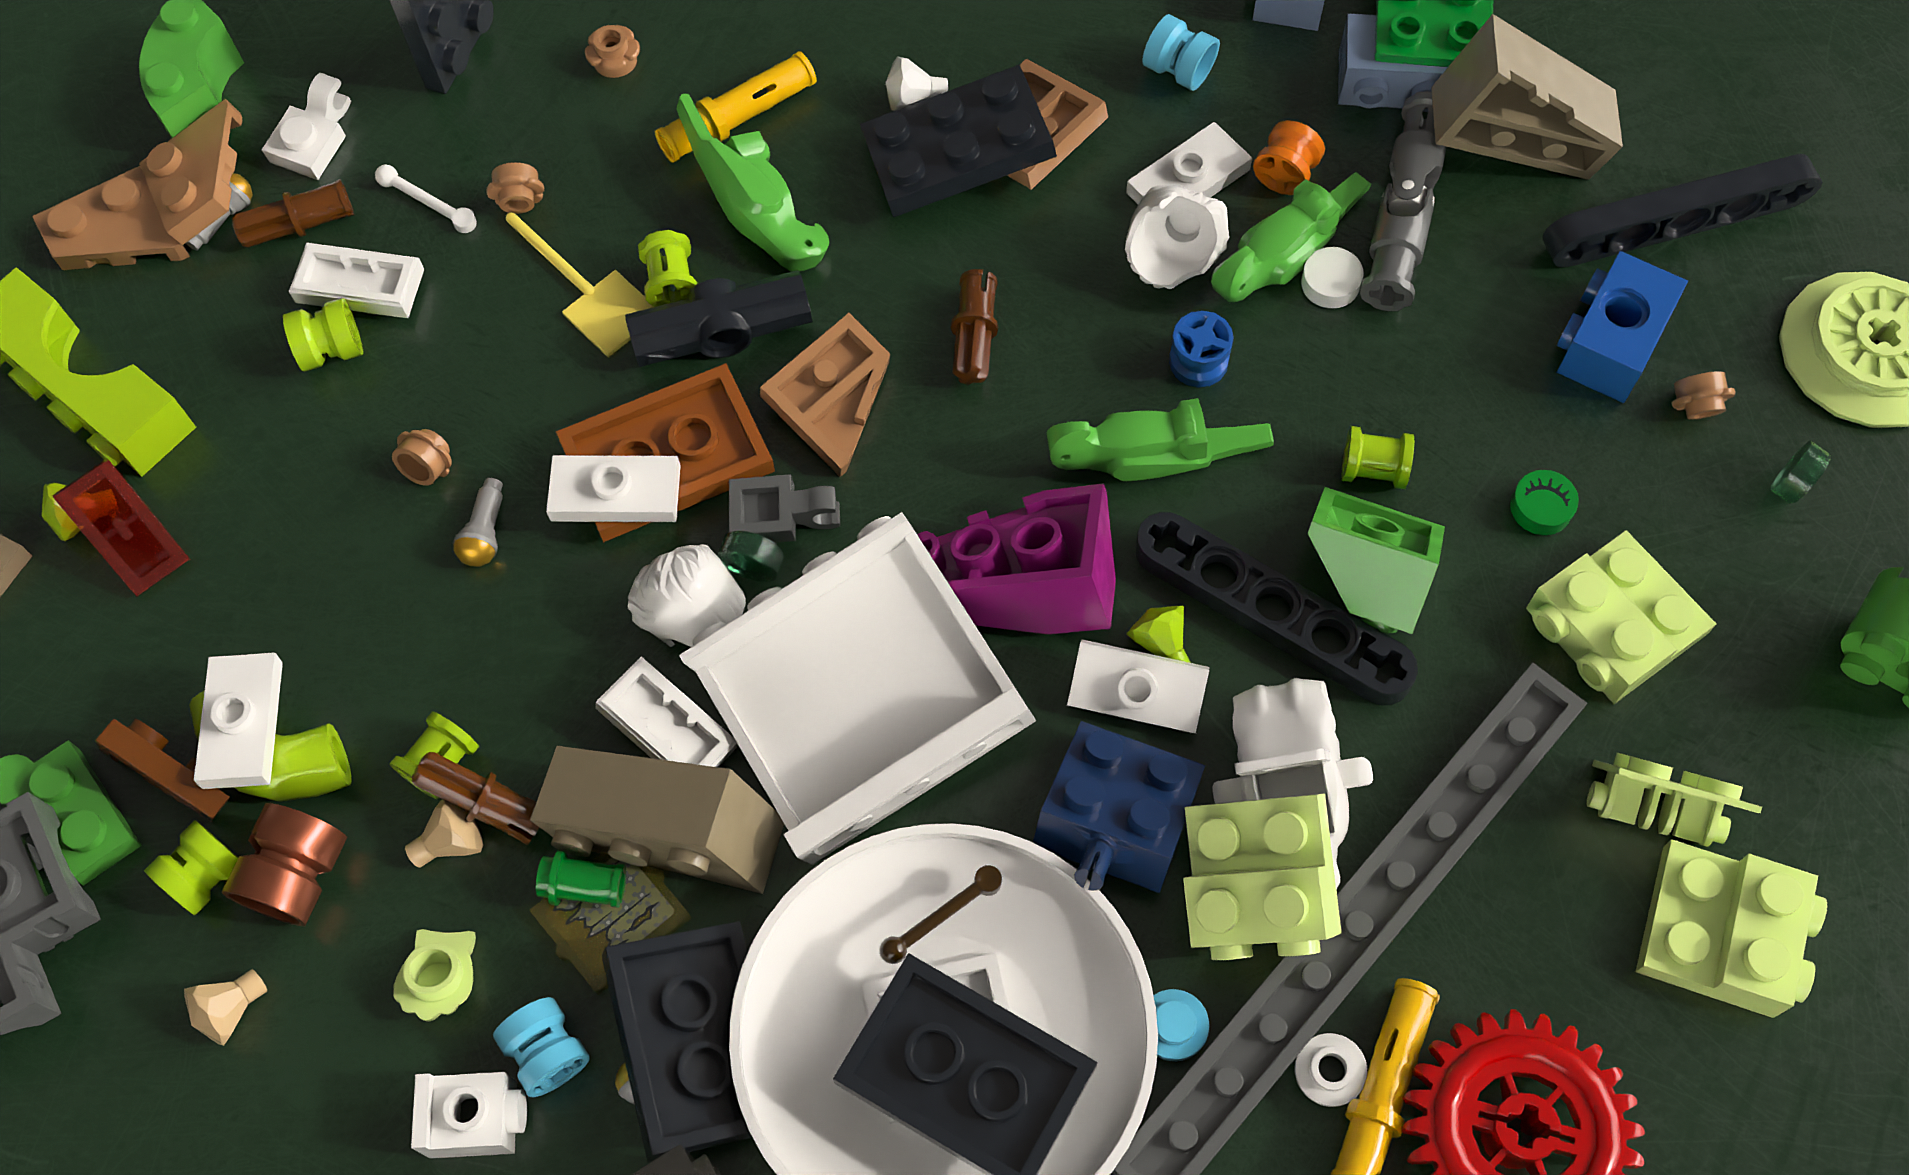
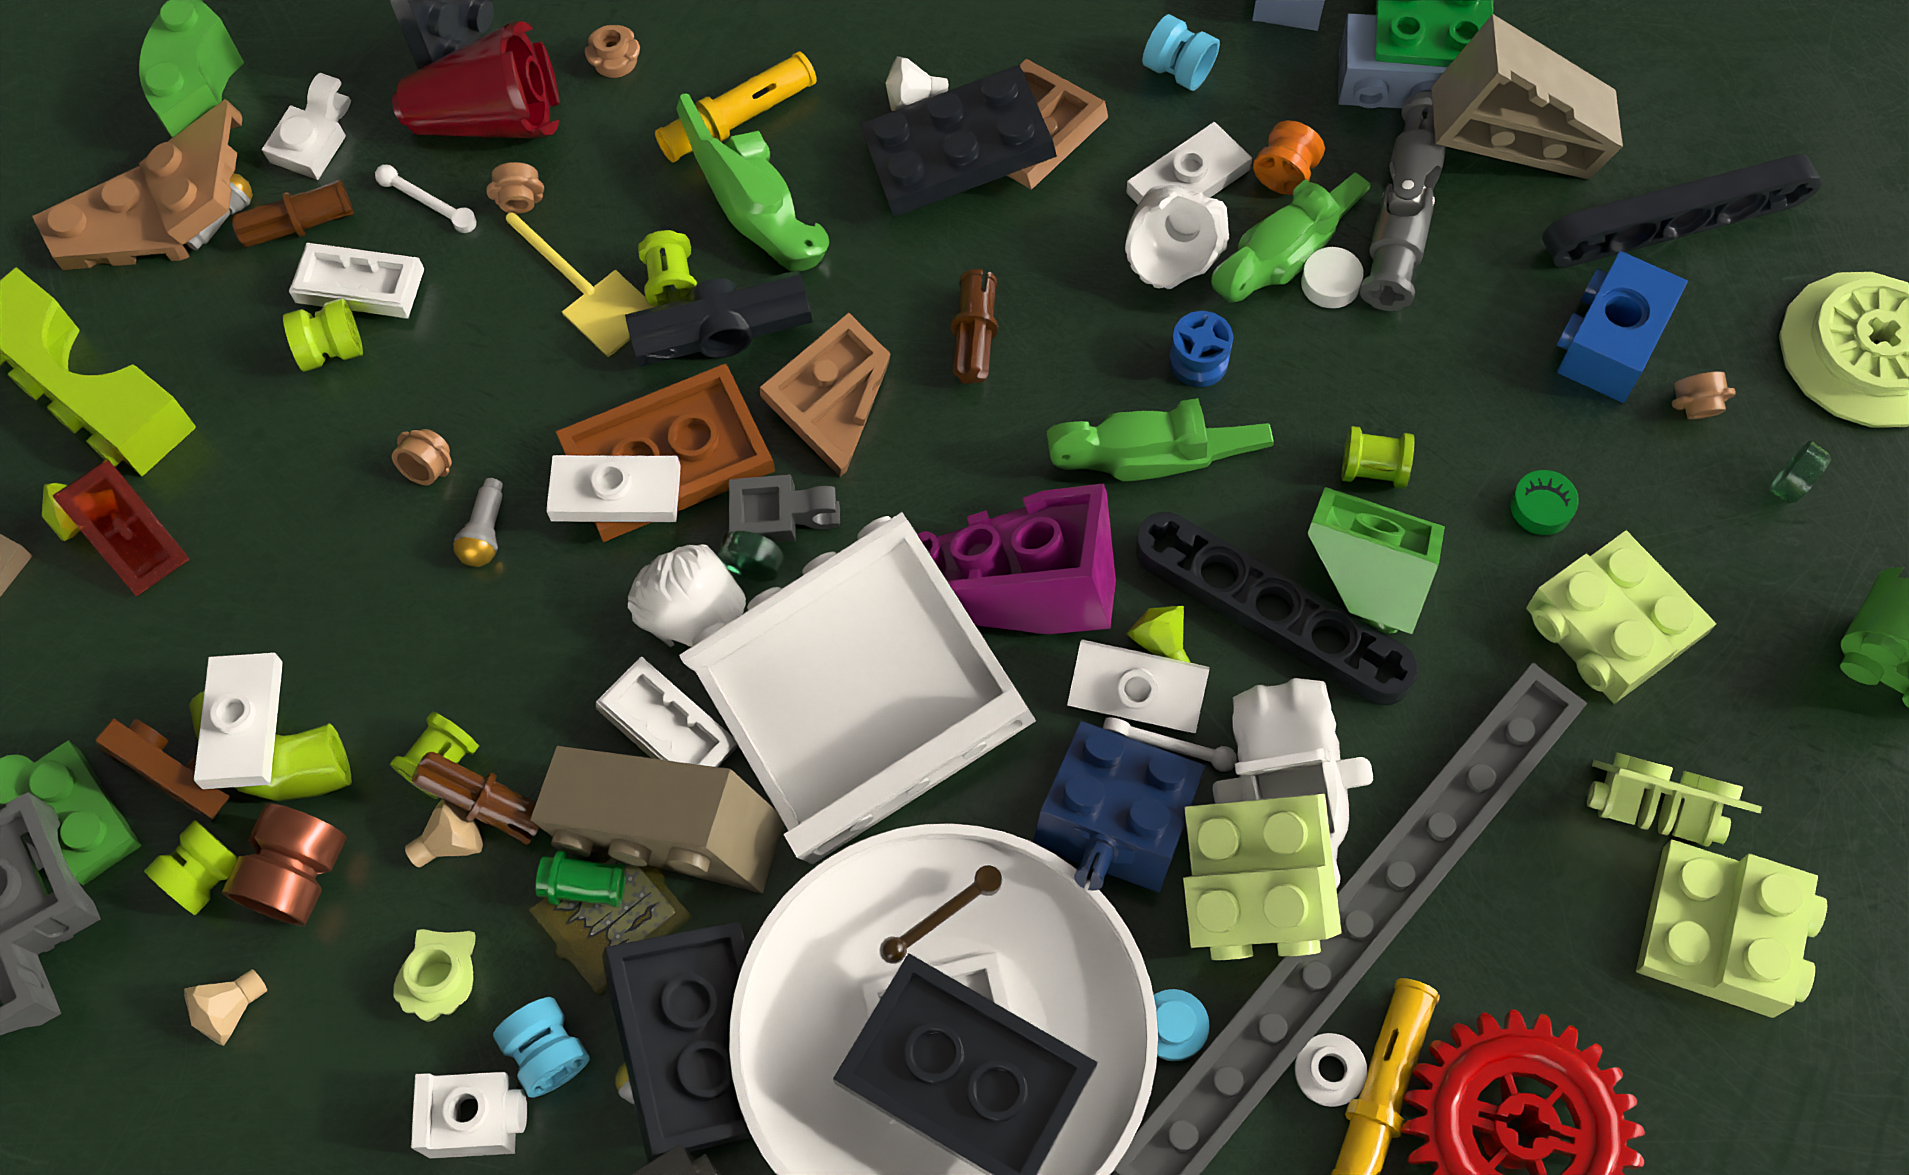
none -> dark red cone [392,21,559,138]
none -> white hinge [1103,717,1237,772]

